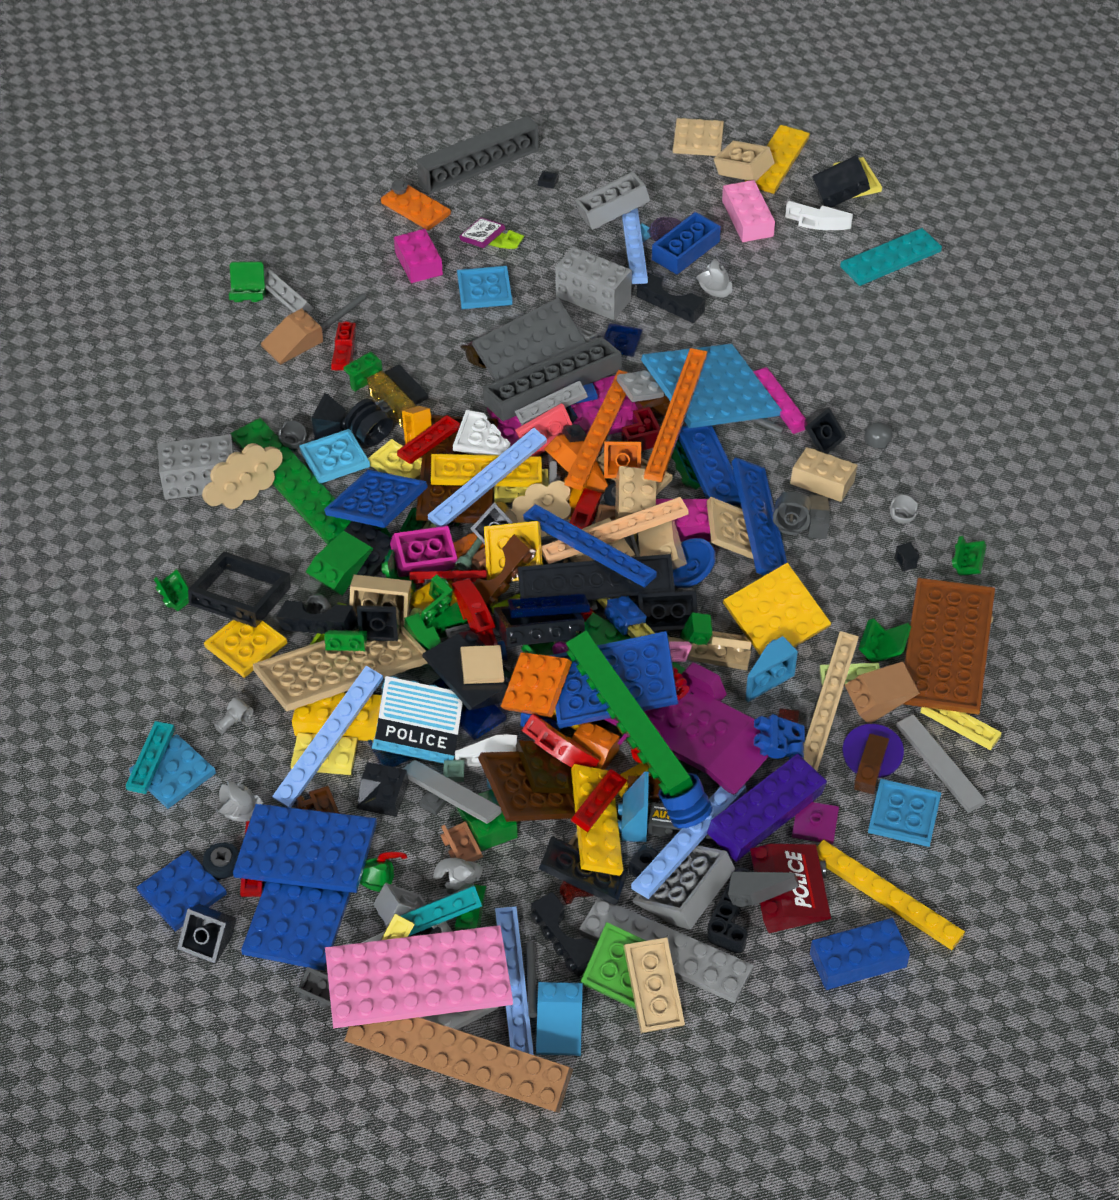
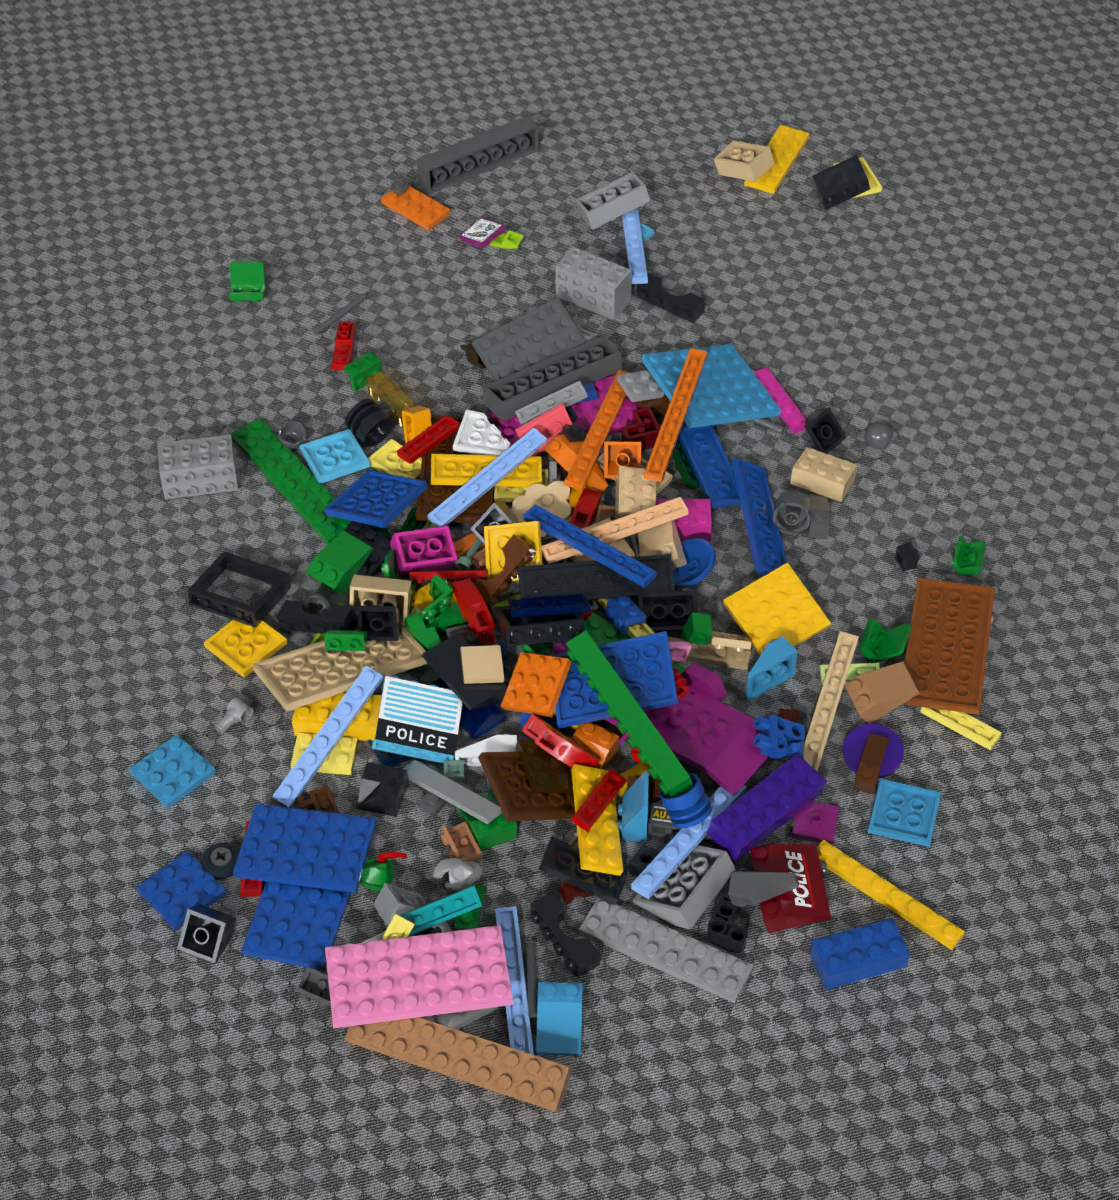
teal plate [126,721,175,794] -> none
green bracket [154,569,190,611] -> none
tan plate [202,443,283,509] -> none
light grey helmet [216,781,264,822] -> none
medium nougat slope [261,308,323,365] -> none
light grey hinge [264,267,312,313] -> none
black slope [311,393,347,440] -> none
black tile [385,364,428,406] -> none
dark pink brick [394,229,443,283] -> none
dark azure plate [457,266,512,309] -> none
black plate [538,171,558,189] -> none
bright green plate [579,922,646,1009] -> none
clear blue tile [604,323,643,357] -> none
tan plate [623,938,685,1033] -> none
clear purple piece [647,217,681,241] -> none
blue brick [652,212,721,275] -> none
tan plate [673,118,724,156] -> none
light grey helmet [696,259,733,298] -> none
tan plate [707,497,753,559] -> none
bright pink brick [722,180,775,242] -> none
white slope [785,201,853,230] -> none
teal plate [840,228,942,286] -> none
light grey hair [889,494,918,524] -> none
light grey tile [896,714,986,813] -> none

